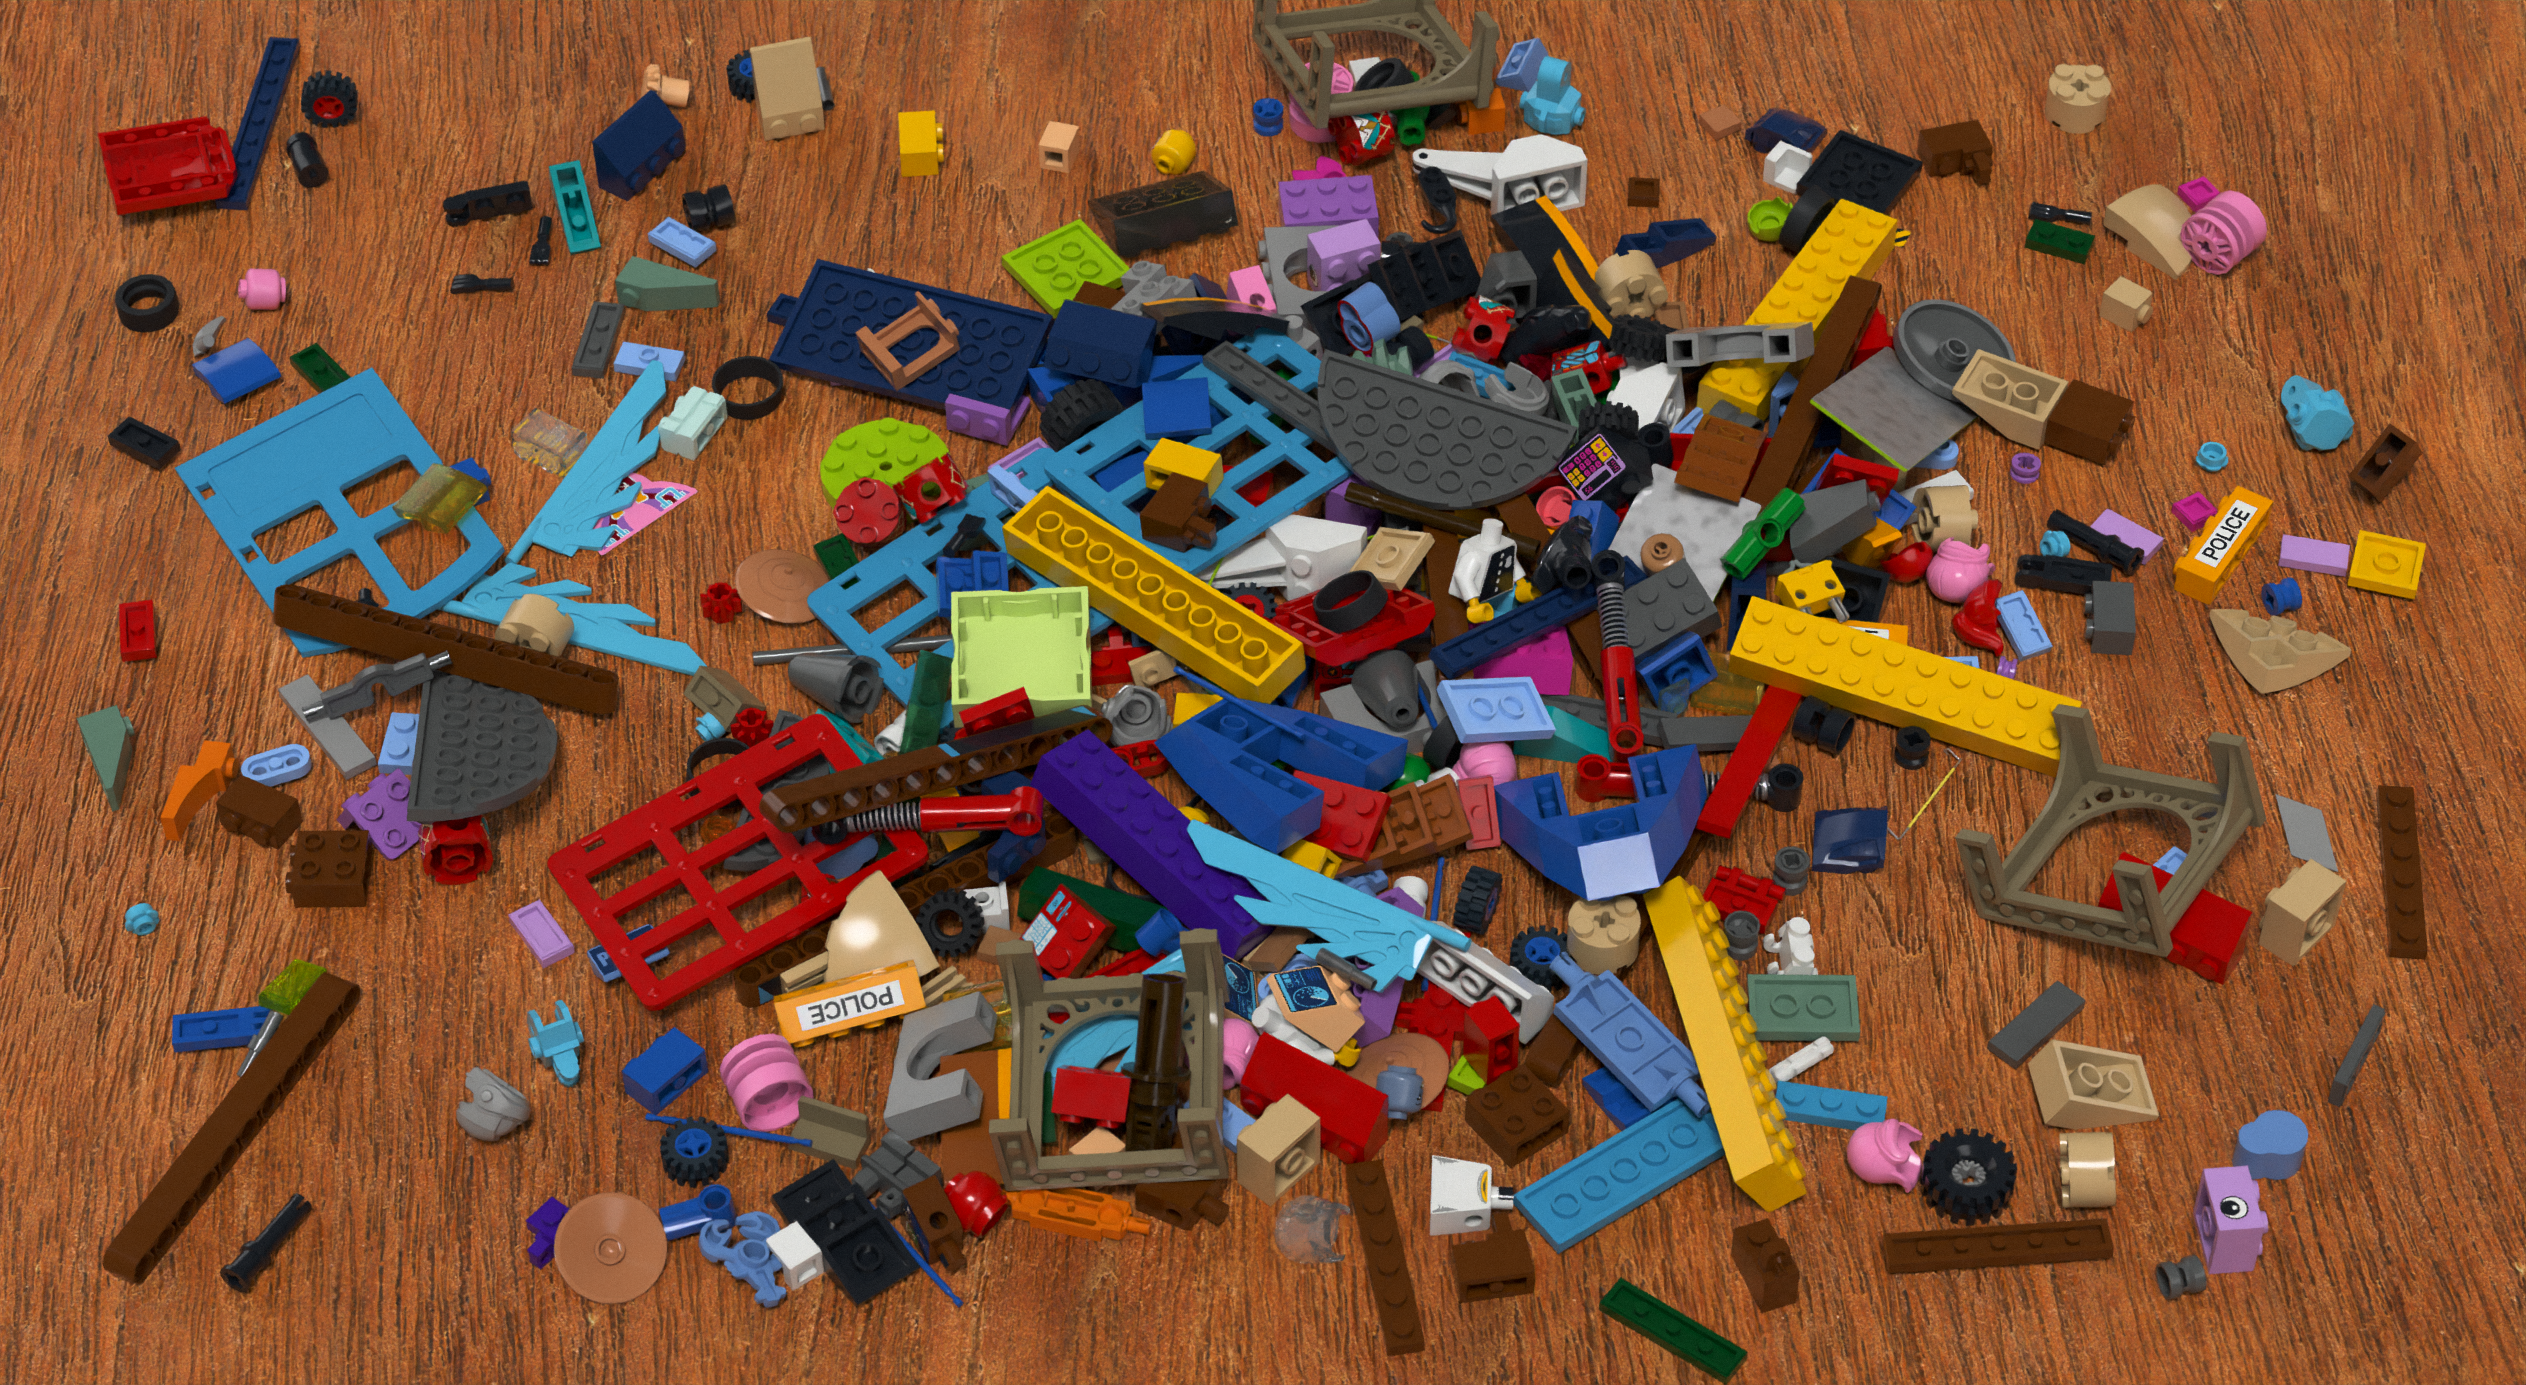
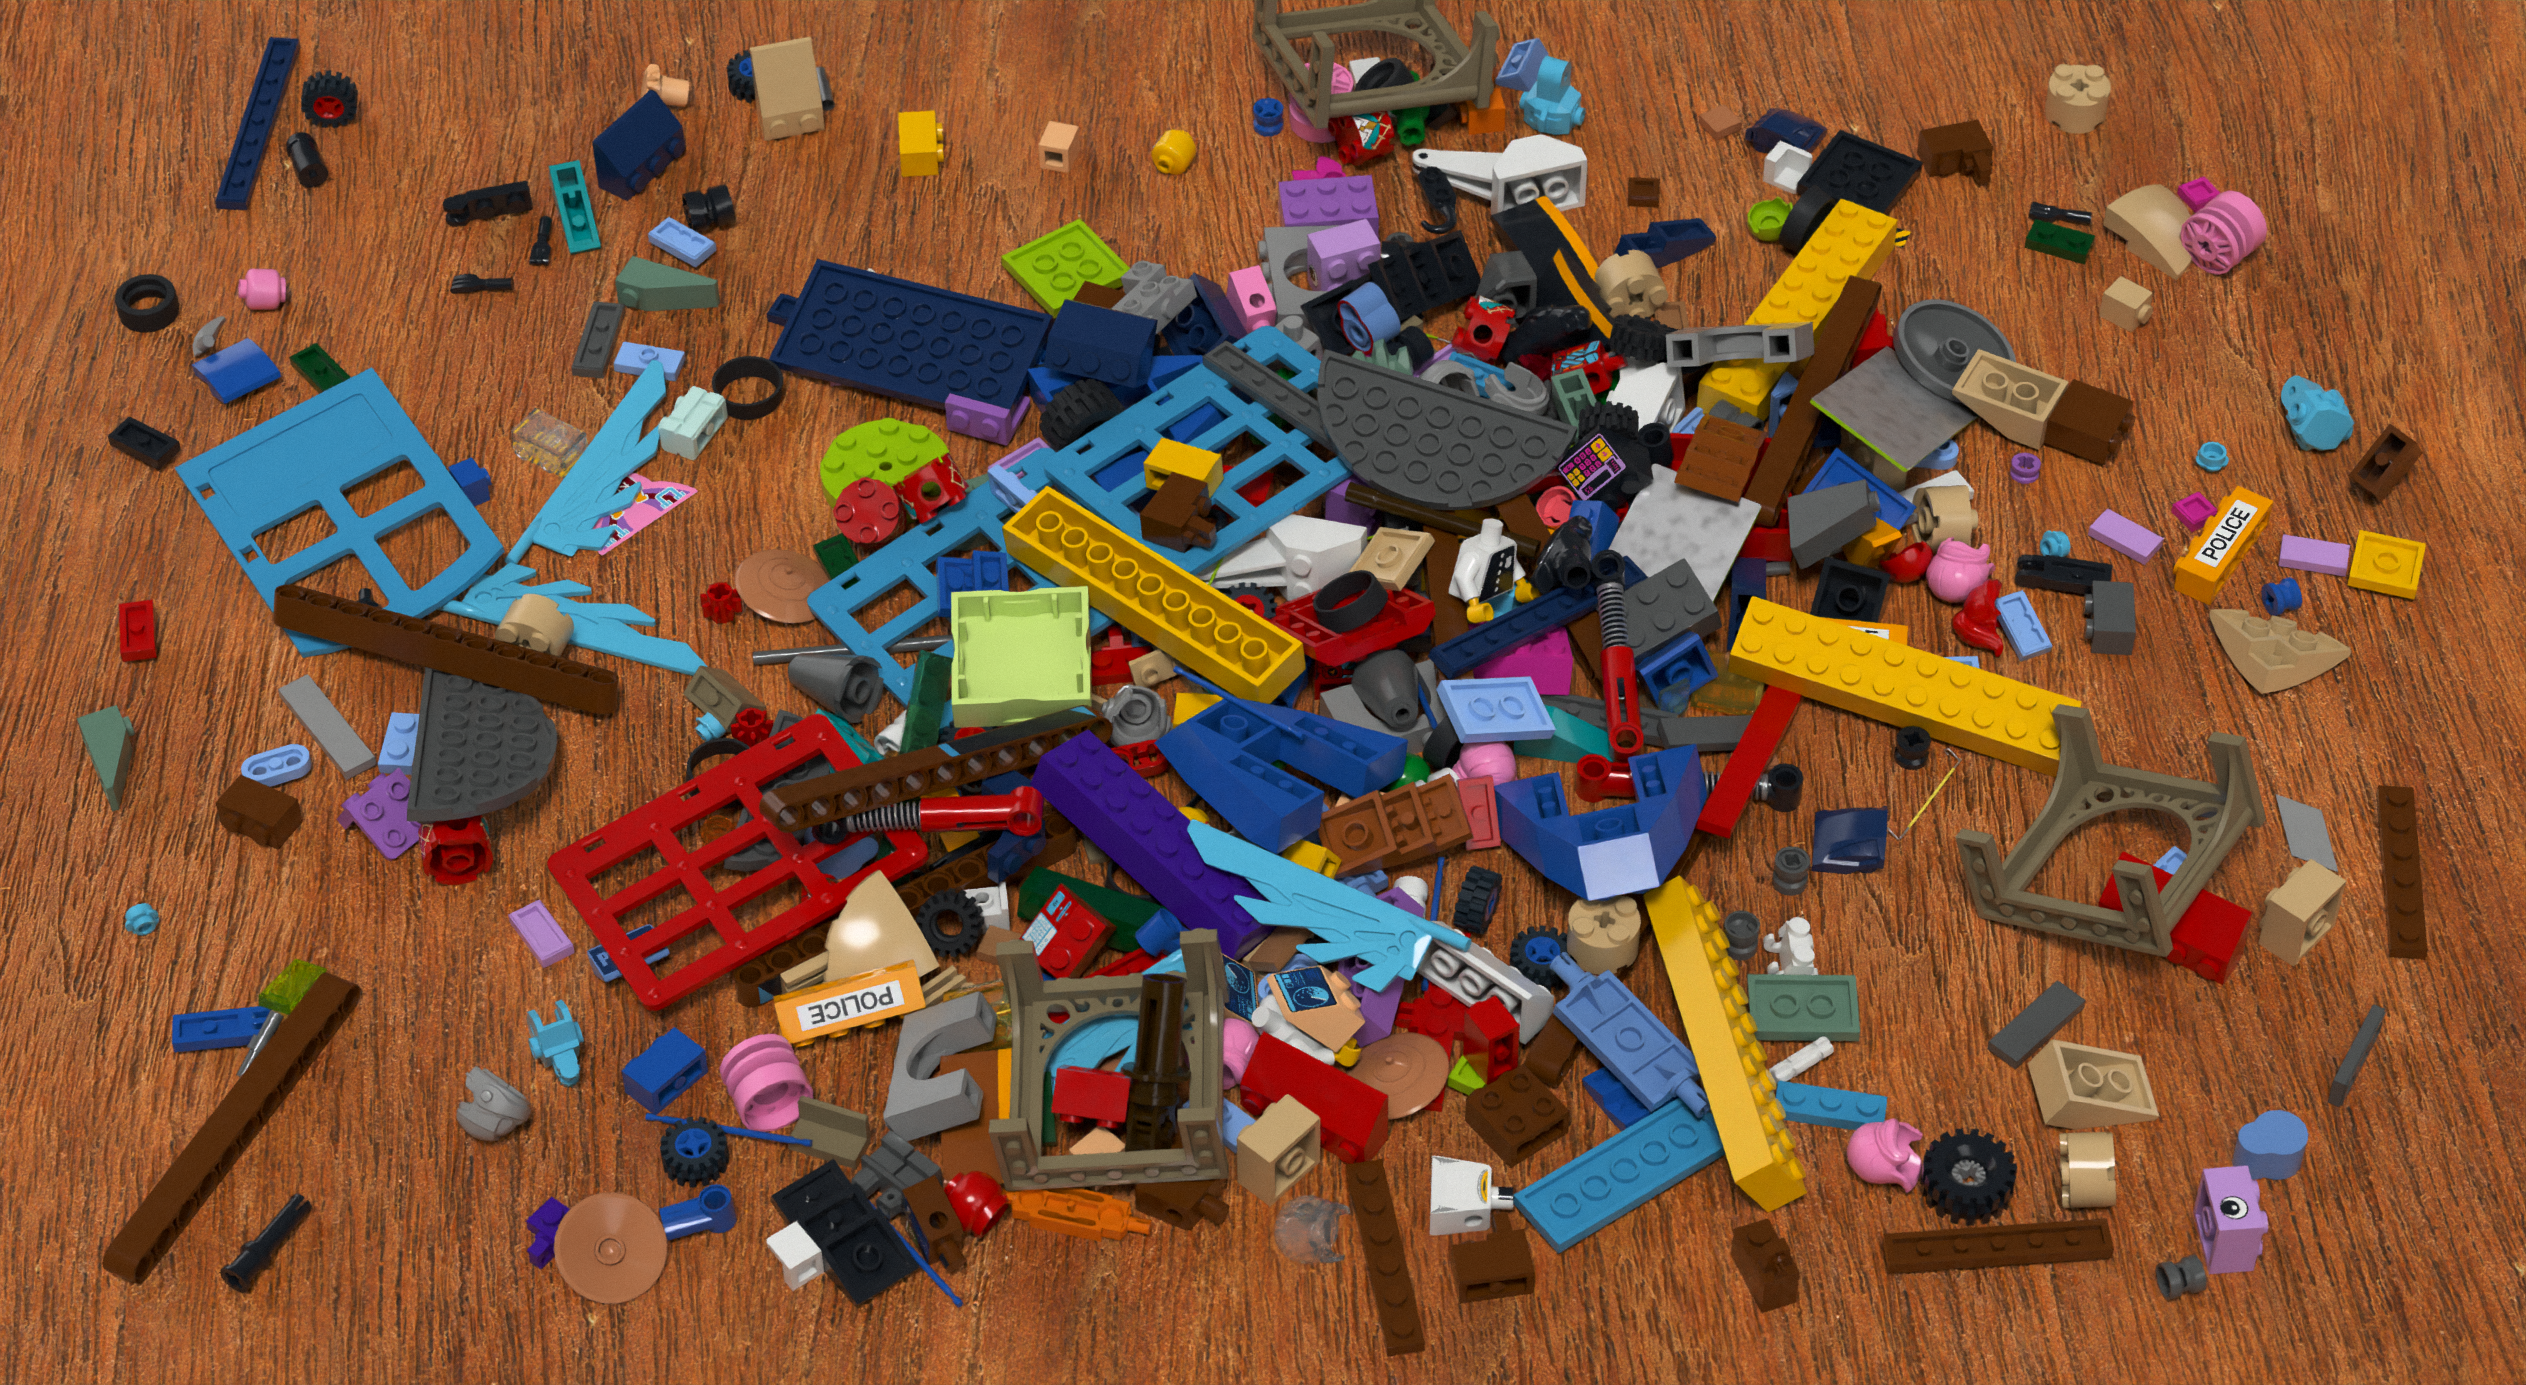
red wedge [97,116,238,216] -> none
orange slope [160,740,239,841] -> none
reddish brown brick [285,830,374,908] -> none
dark grey piece [302,650,452,721] -> none
clear yellow slope [392,463,488,534] -> none
medium blue animal [698,1211,786,1308] -> none
nougat panel [855,291,960,391] -> none
black piece [943,513,986,558] -> none
red plate [959,686,1035,736] -> none
clear smoke slope [1087,170,1238,258] -> none
black slope [1140,297,1290,341] -> none
blue slope [1142,377,1212,439] -> none
red plate [1293,770,1392,864] -> none
flat silver pin [1315,947,1377,991] -> none
sand blue head [1376,1065,1424,1120] -> none
dark green tile [1599,1277,1748,1385] -> none
medium nougat head [1640,533,1686,577] -> none
red plate [1703,865,1787,935] -> none
green piece [1720,488,1806,580] -> none
yellow piece [1773,559,1850,622] -> none
black wheel [1792,695,1856,755] -> none
red plate [1815,453,1899,507] -> none
medium lavender bush [1997,656,2018,680] -> none
black pin [2047,509,2145,576] -> none

